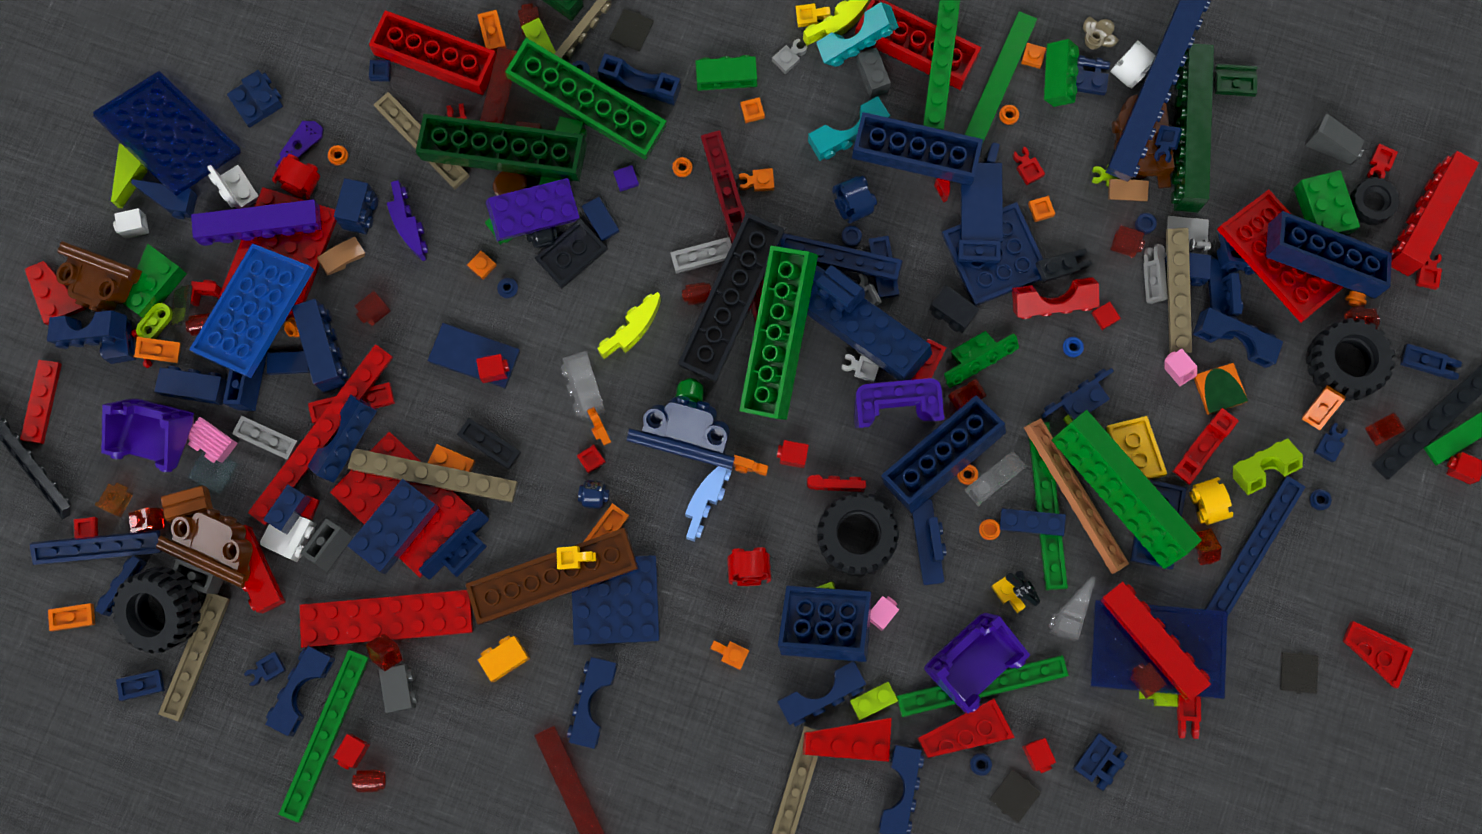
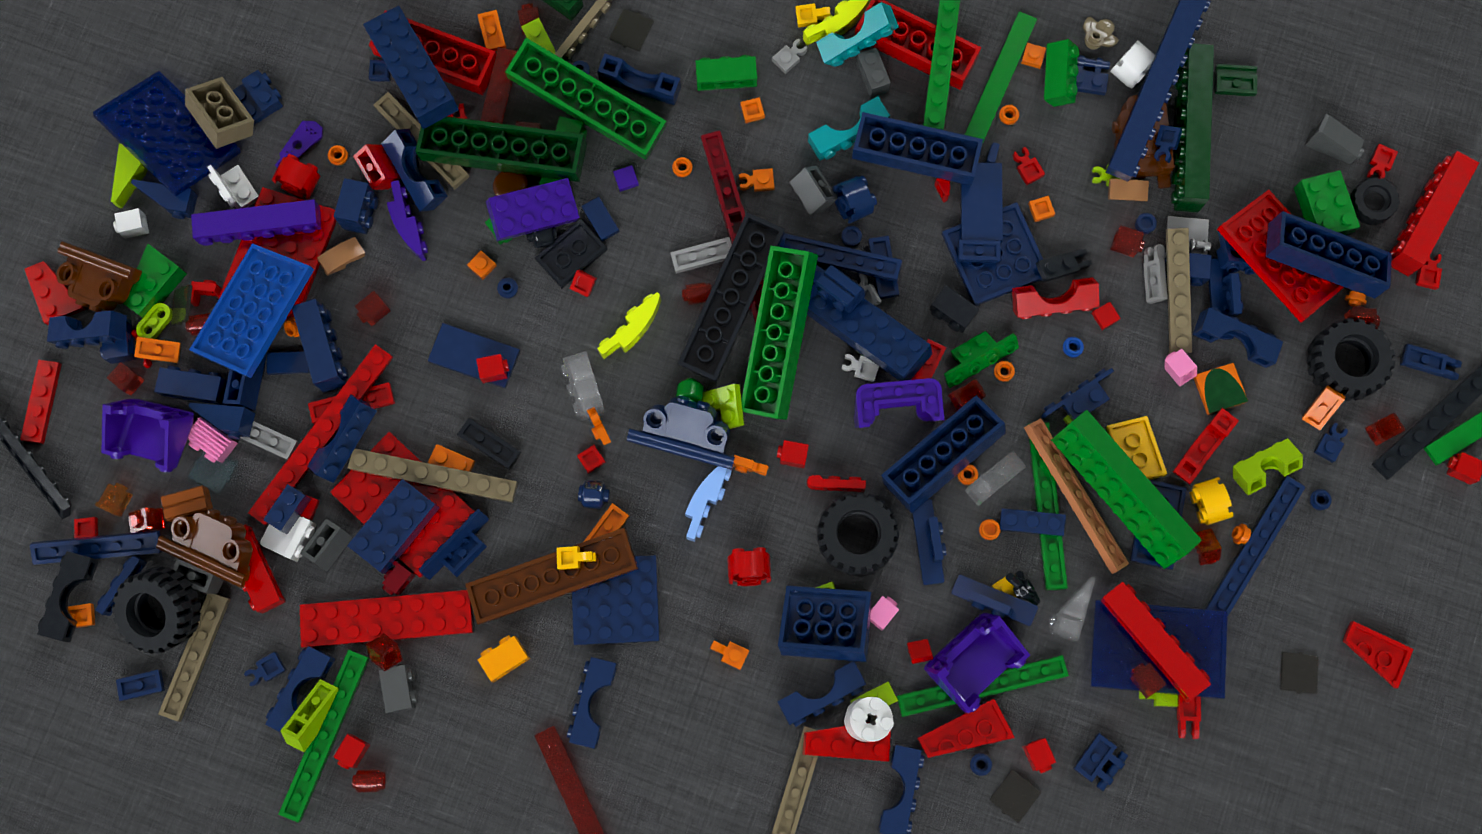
none -> black arch [37,551,99,642]
none -> clear red brick [107,362,145,396]
none -> dark tan brick [185,77,254,149]
none -> dark blue slope [189,403,255,439]
none -> lime slope [281,679,338,752]
none -> red brick [353,144,401,190]
none -> dark blue brick [363,5,459,129]
none -> dark blue arch [381,129,448,212]
none -> dark red brick [382,561,416,596]
none -> red tile [569,269,597,297]
none -> lime plate [703,384,744,429]
none -> dark grey brick [790,166,838,215]
none -> white brick [844,697,894,742]
none -> red tile [907,639,933,664]
none -> dark blue bracket [951,575,1038,626]
none -> orange plate [994,361,1015,382]
none -> orange plate [1232,523,1251,544]

